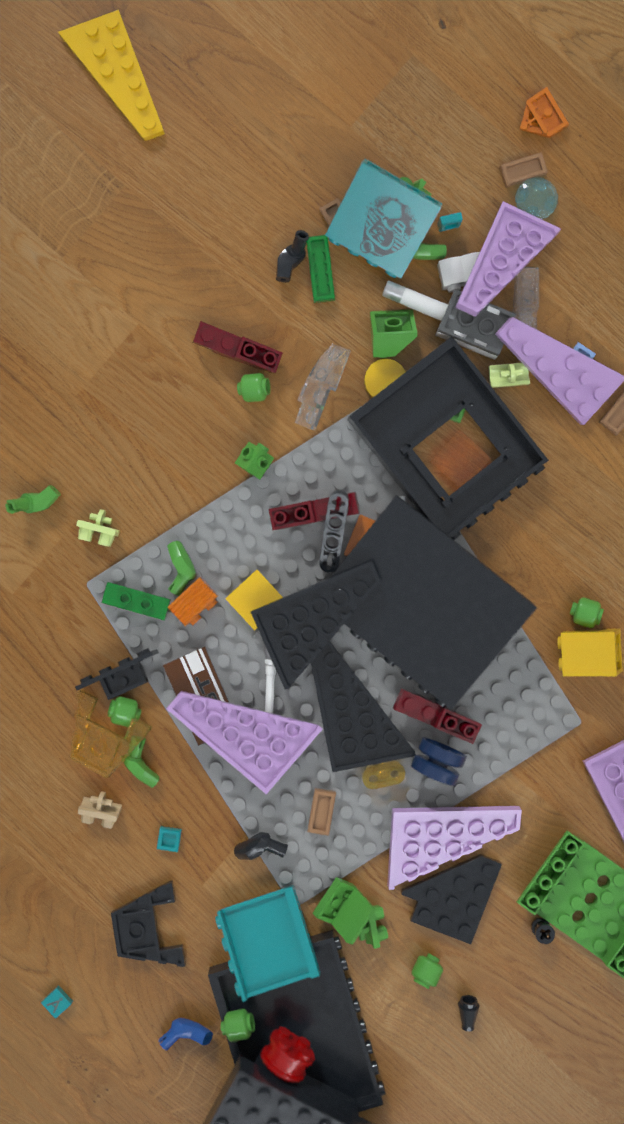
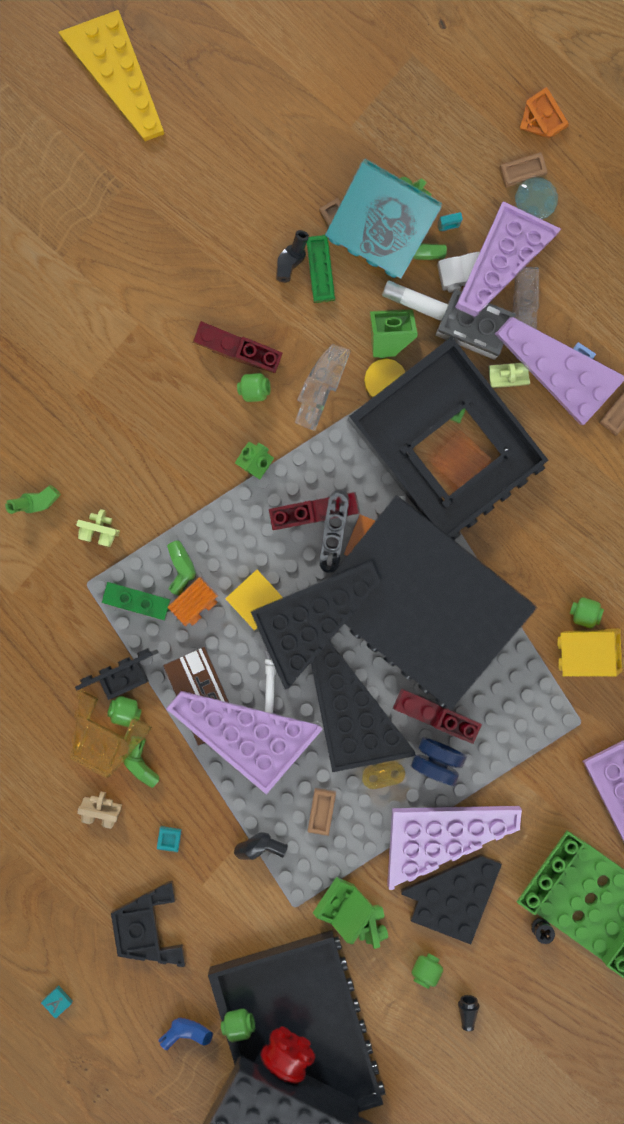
teal panel [215,885,321,1002] -> none

